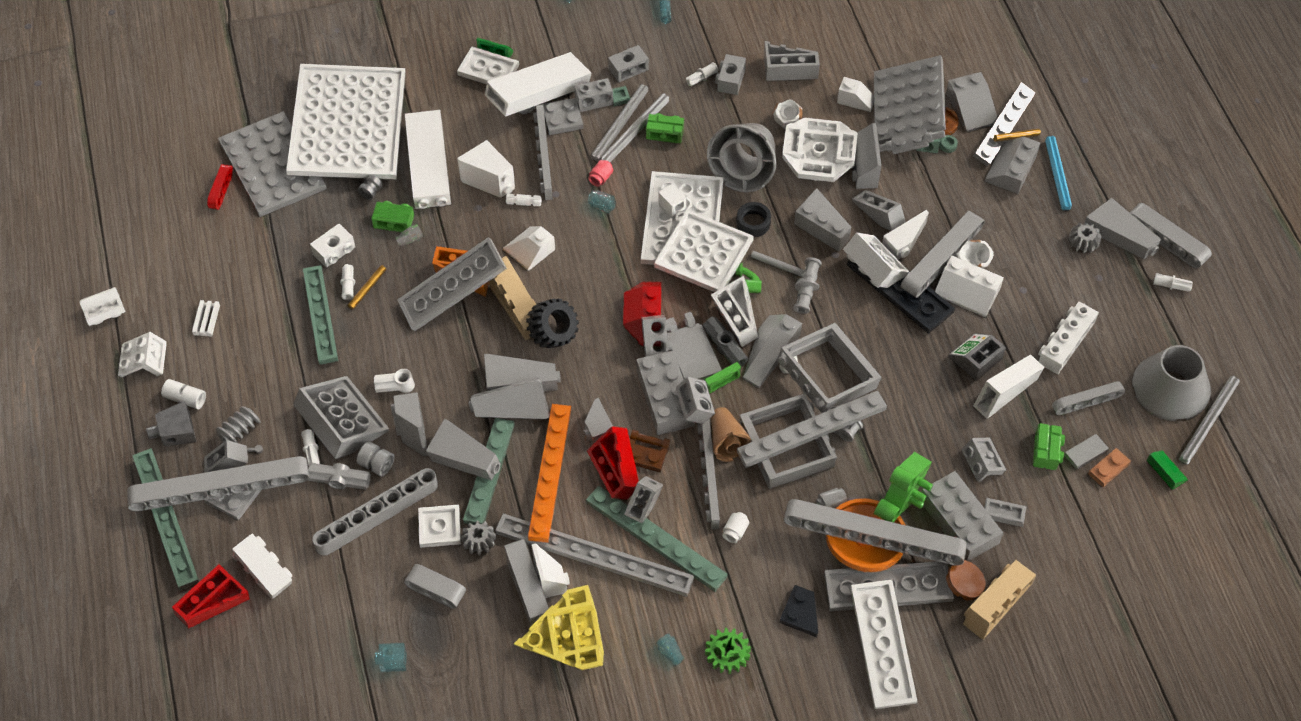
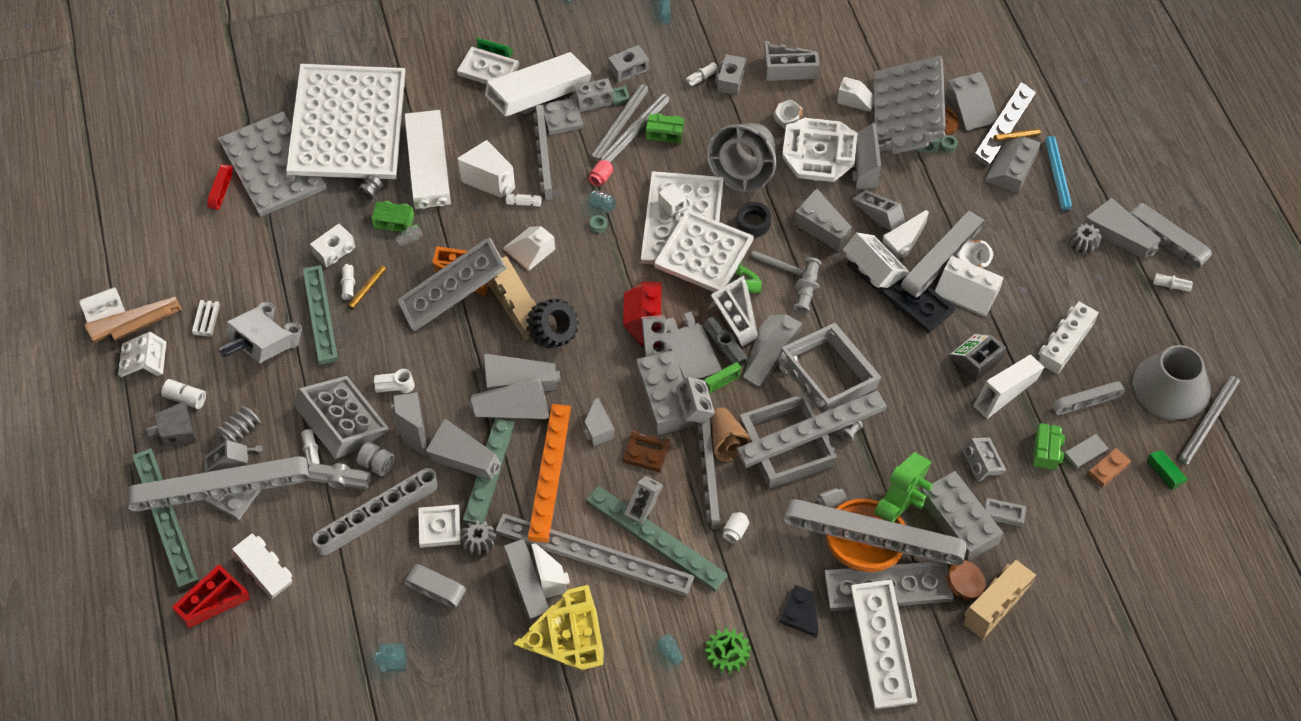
red wedge [587,426,639,500] -> none
none -> medium nougat wedge [84,297,182,343]
none -> light grey piece [219,302,302,363]
none -> sand green tile [589,215,608,234]

